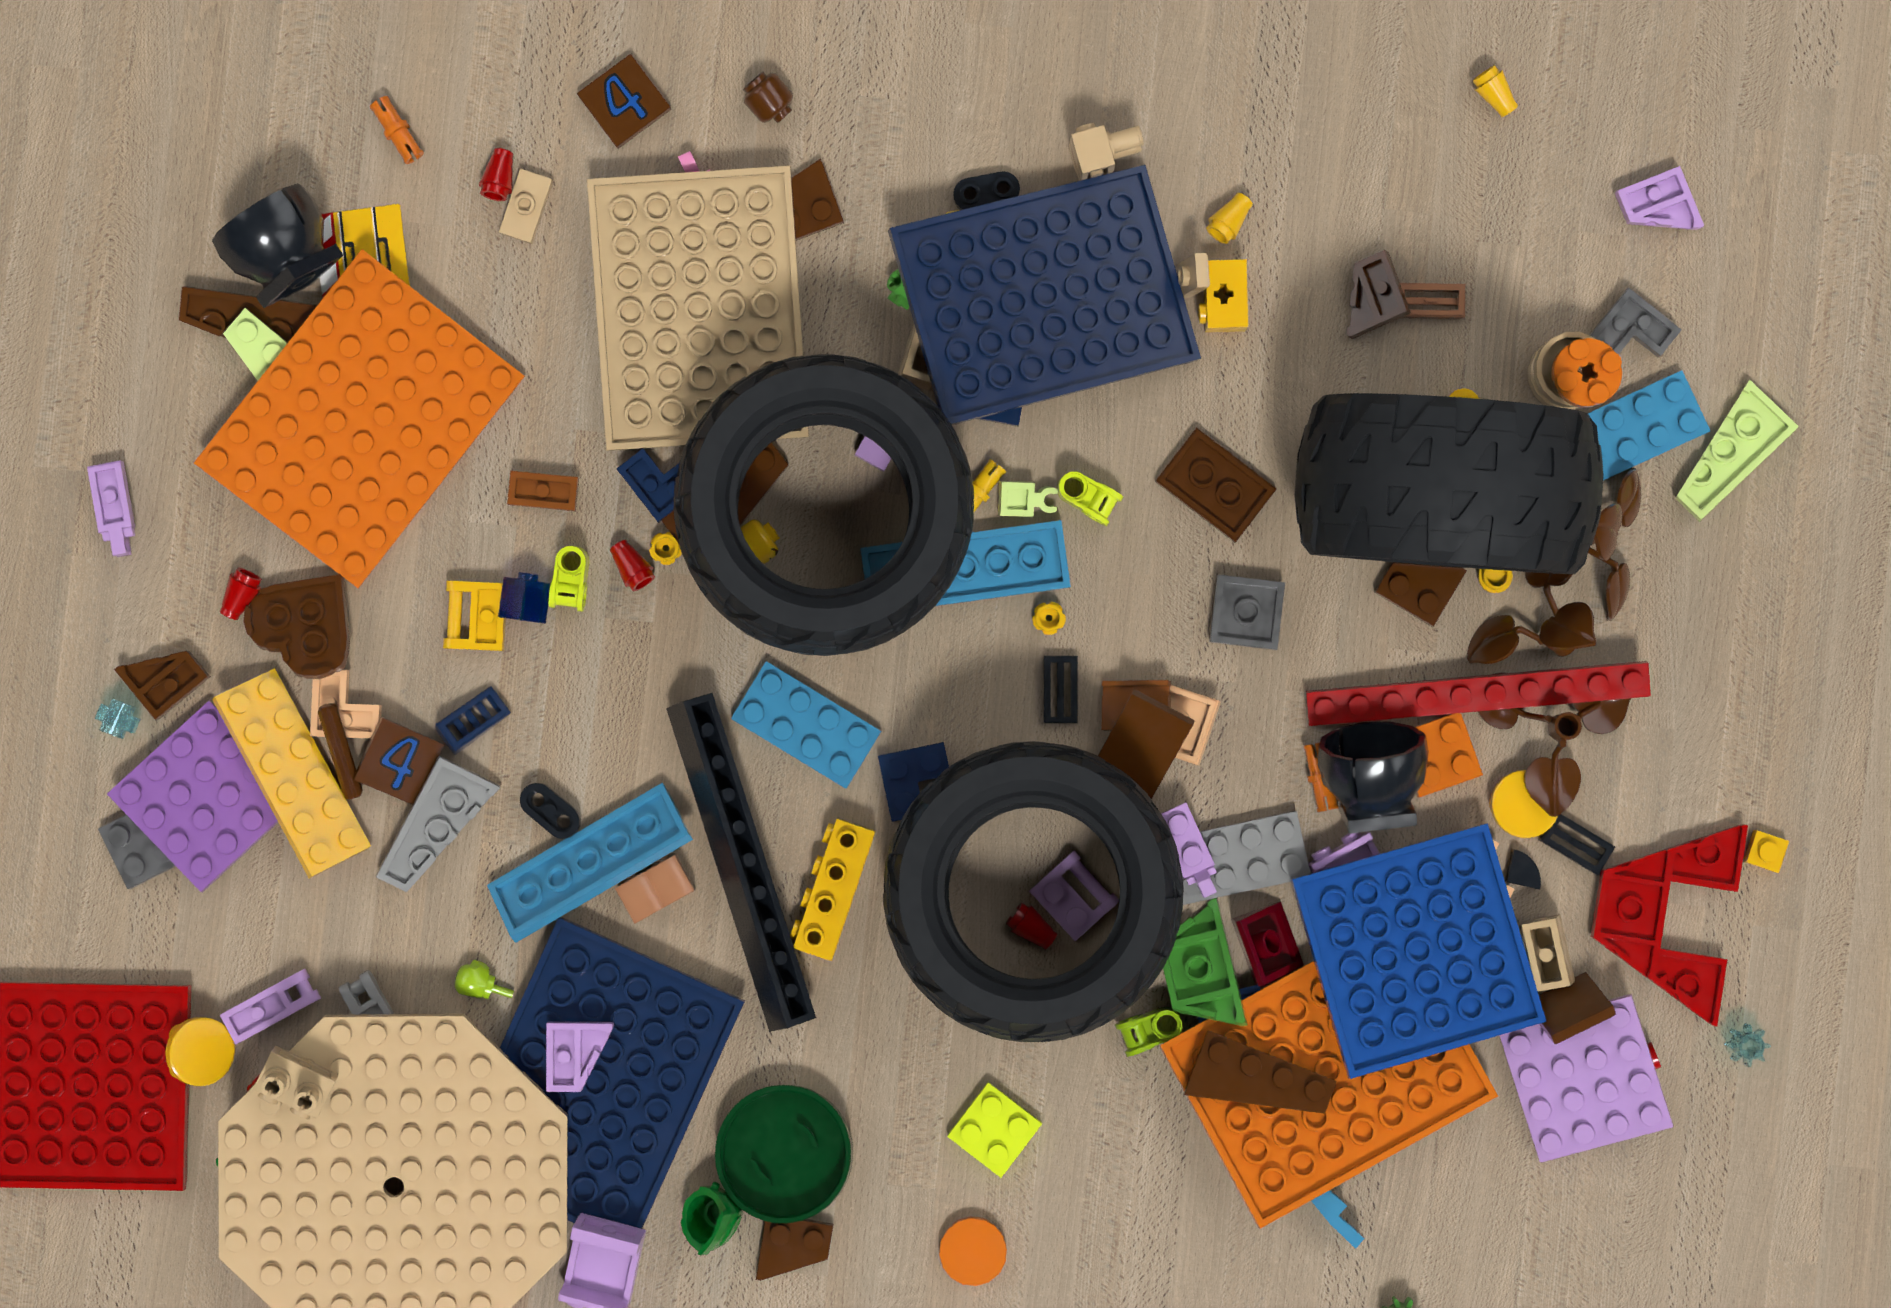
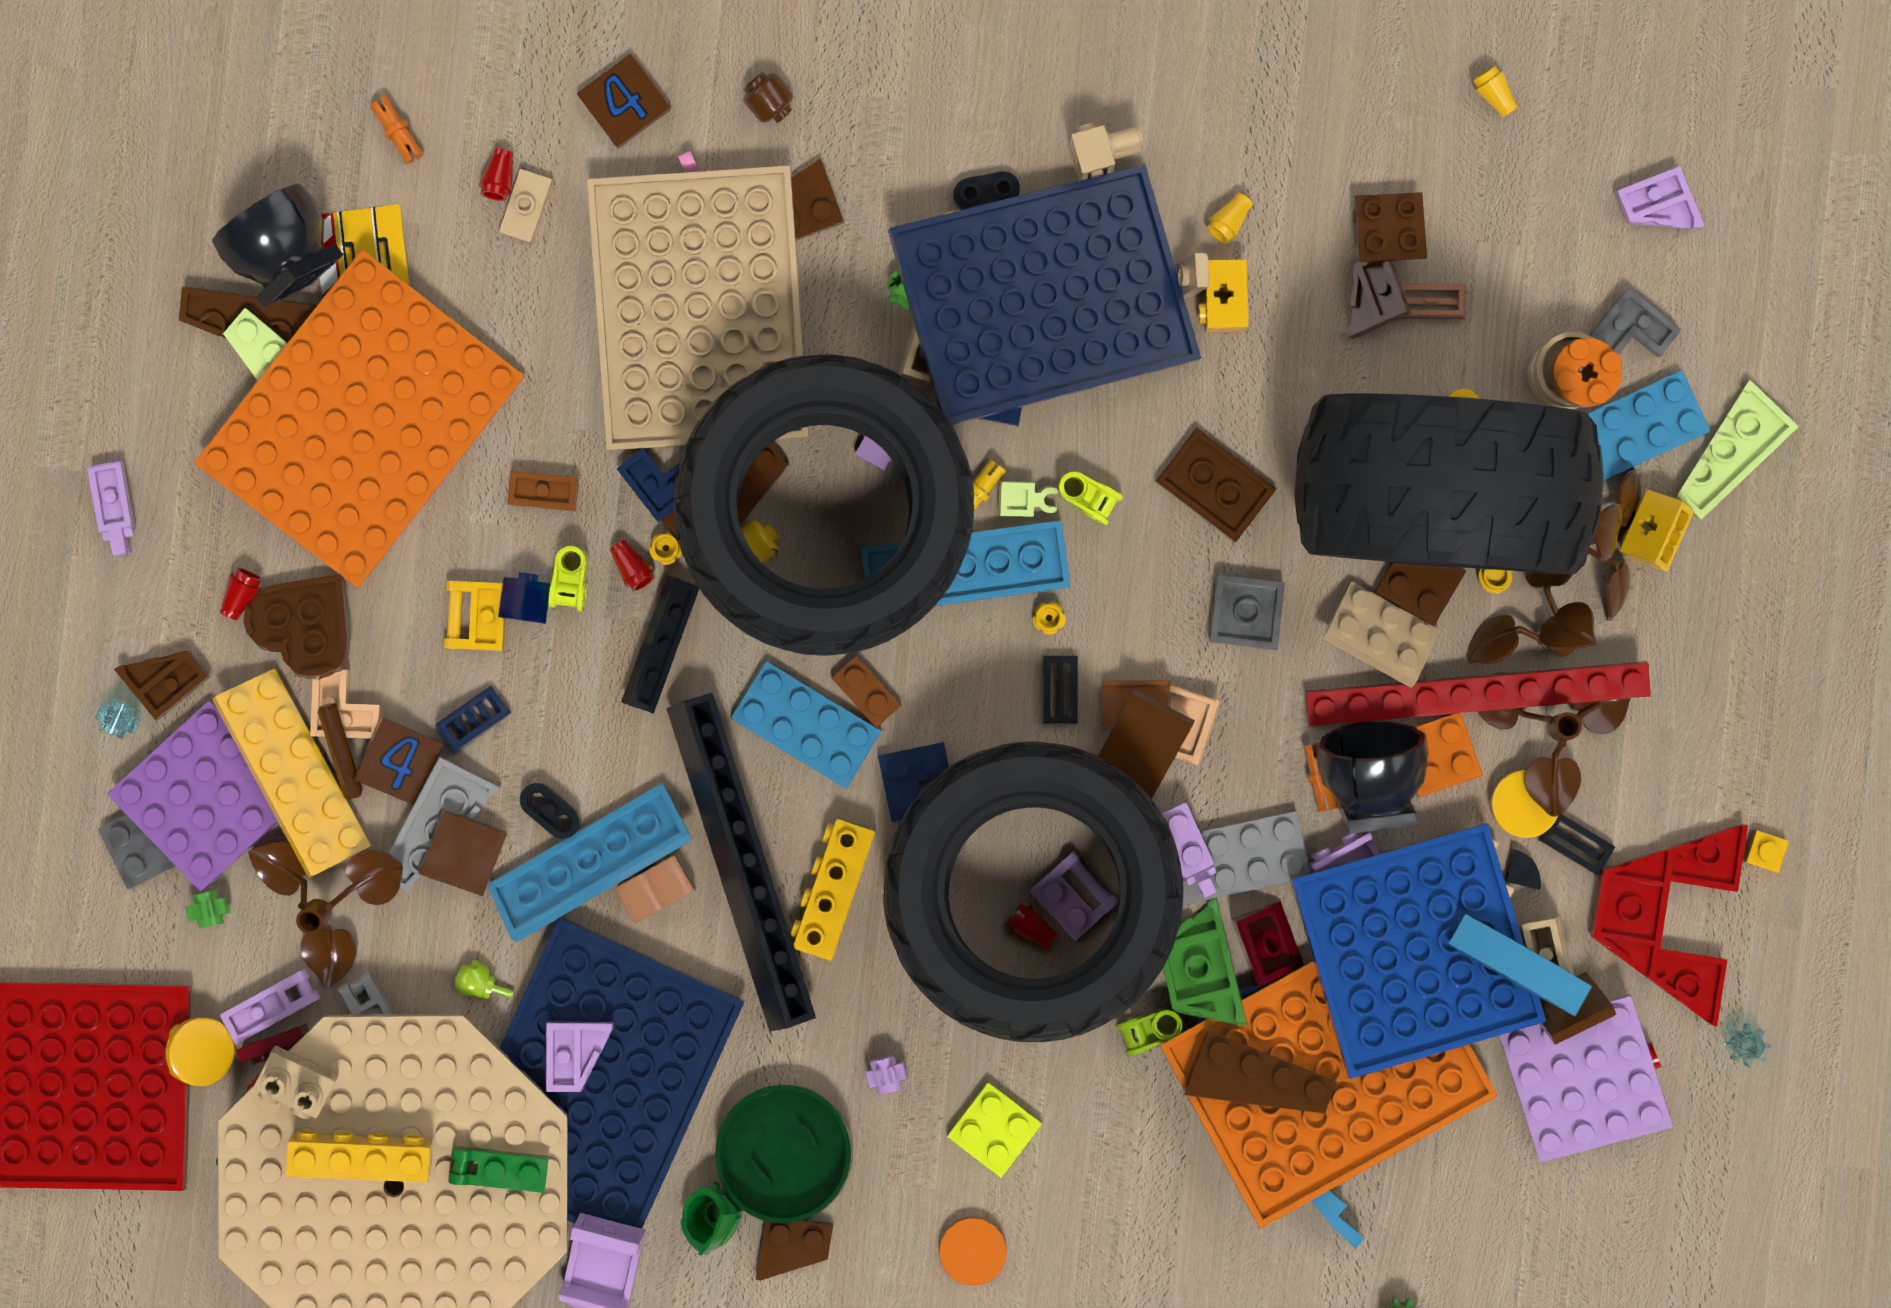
none -> bright green gear [185,890,231,929]
none -> dark red plate [235,1023,309,1065]
none -> reddish brown plant [248,841,403,988]
none -> yellow brick [286,1130,433,1182]
none -> reddish brown tile [418,809,507,896]
none -> green plate [448,1146,549,1193]
none -> black plate [621,575,699,714]
none -> dark orange plate [831,656,902,728]
none -> lavender gear [865,1055,908,1095]
none -> tan plate [1322,581,1440,688]
none -> reddish brown hinge [1353,192,1427,262]
none -> dark azure slope [1449,914,1592,1017]
none -> yellow brick [1620,489,1695,573]

